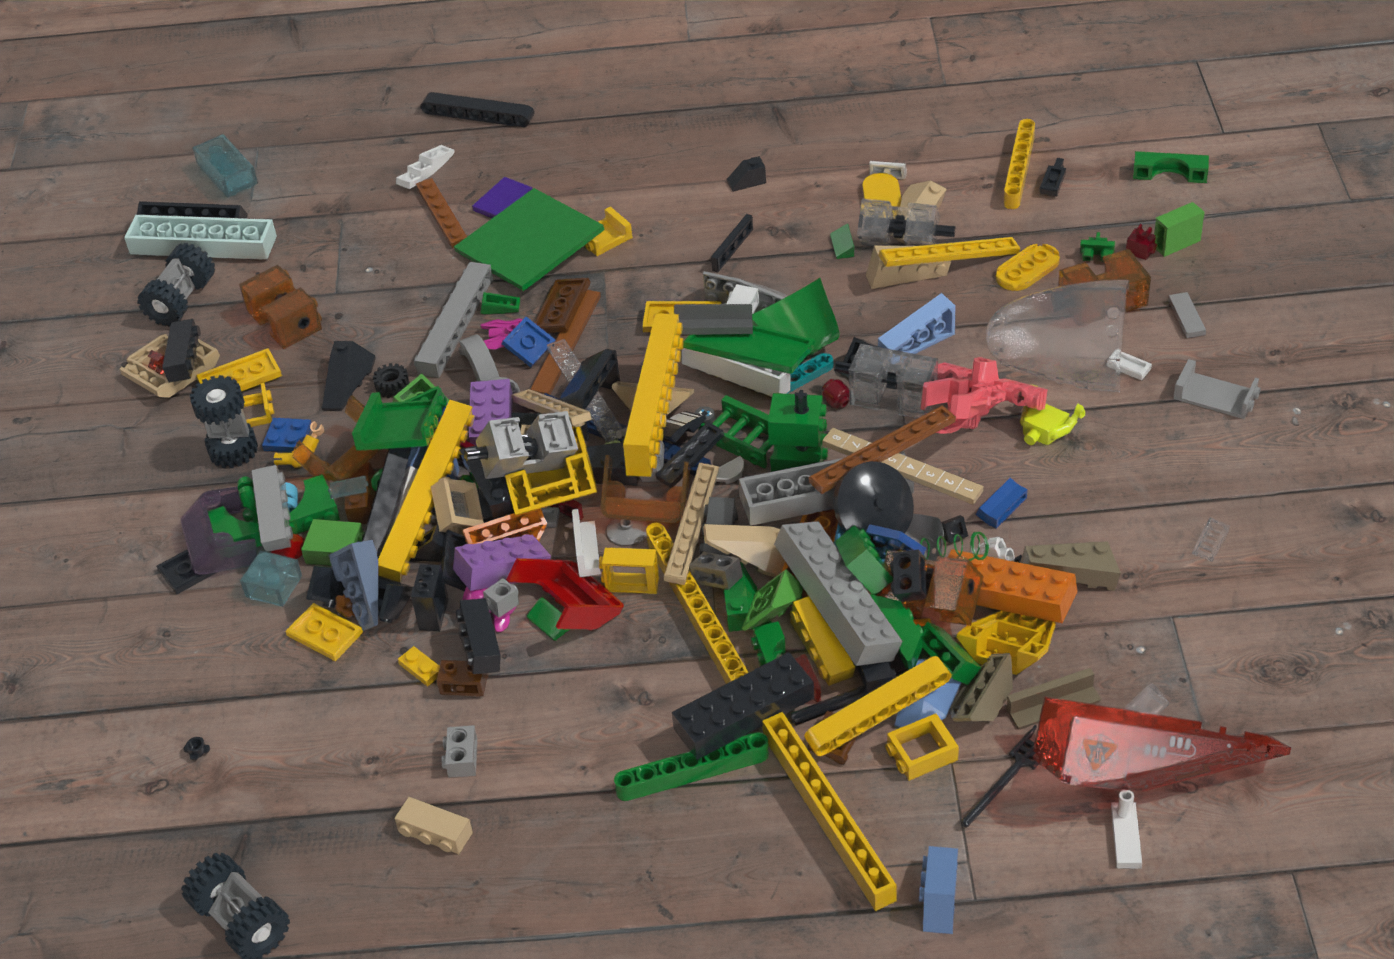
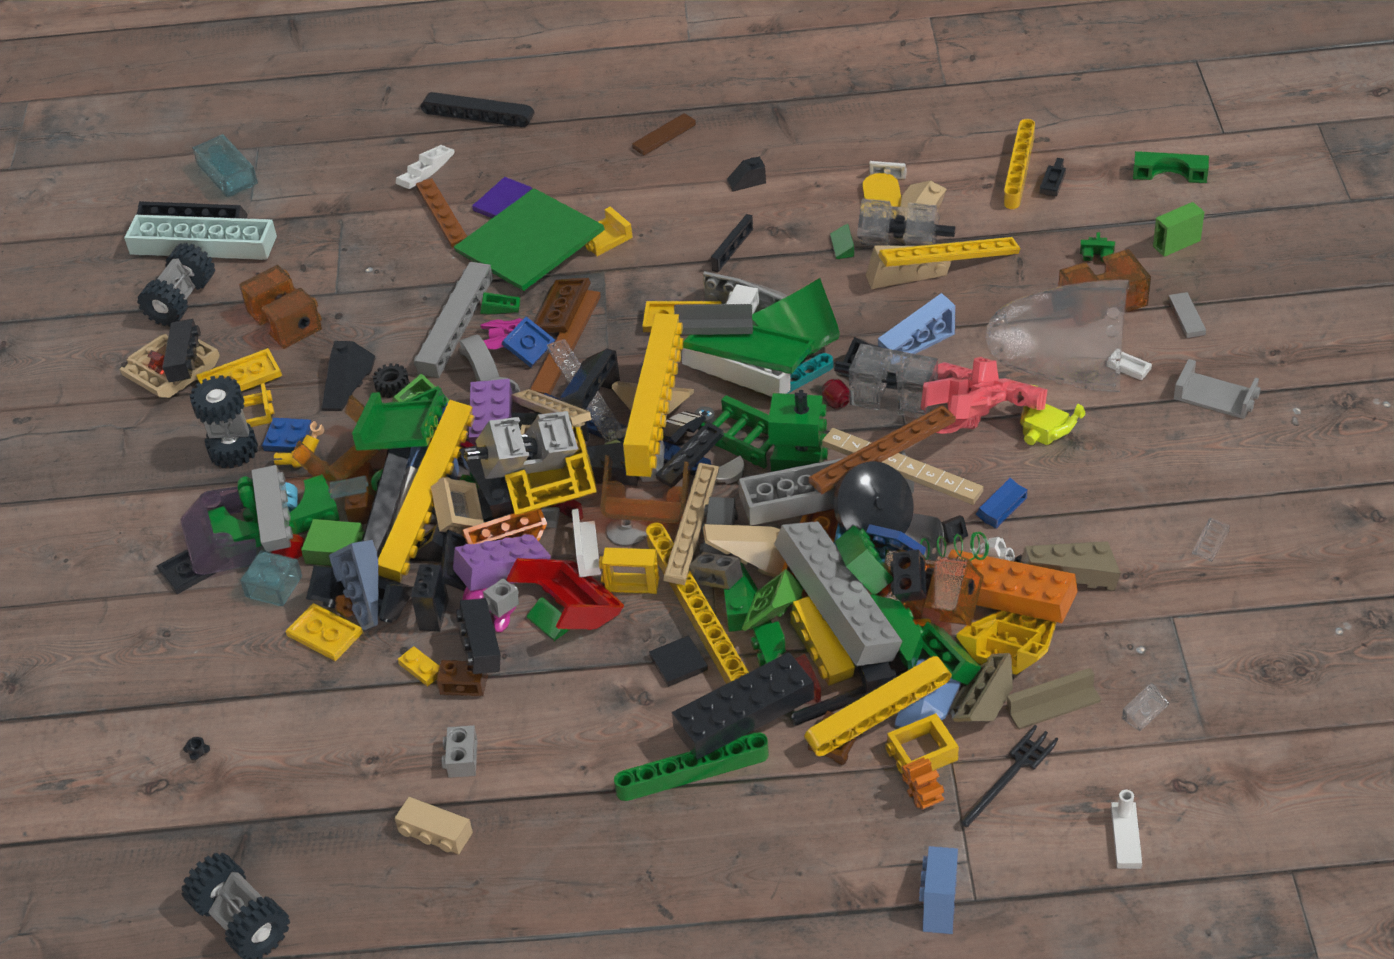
yellow brick [762,712,897,911] -> none
yellow tile [996,244,1060,291] -> none
clear red windscreen [1033,696,1291,791] -> none
dark red brick [1126,223,1157,260] -> none
none -> reddish brown tile [632,113,696,156]
none -> black tile [649,635,708,687]
none -> orange gear [902,757,944,810]

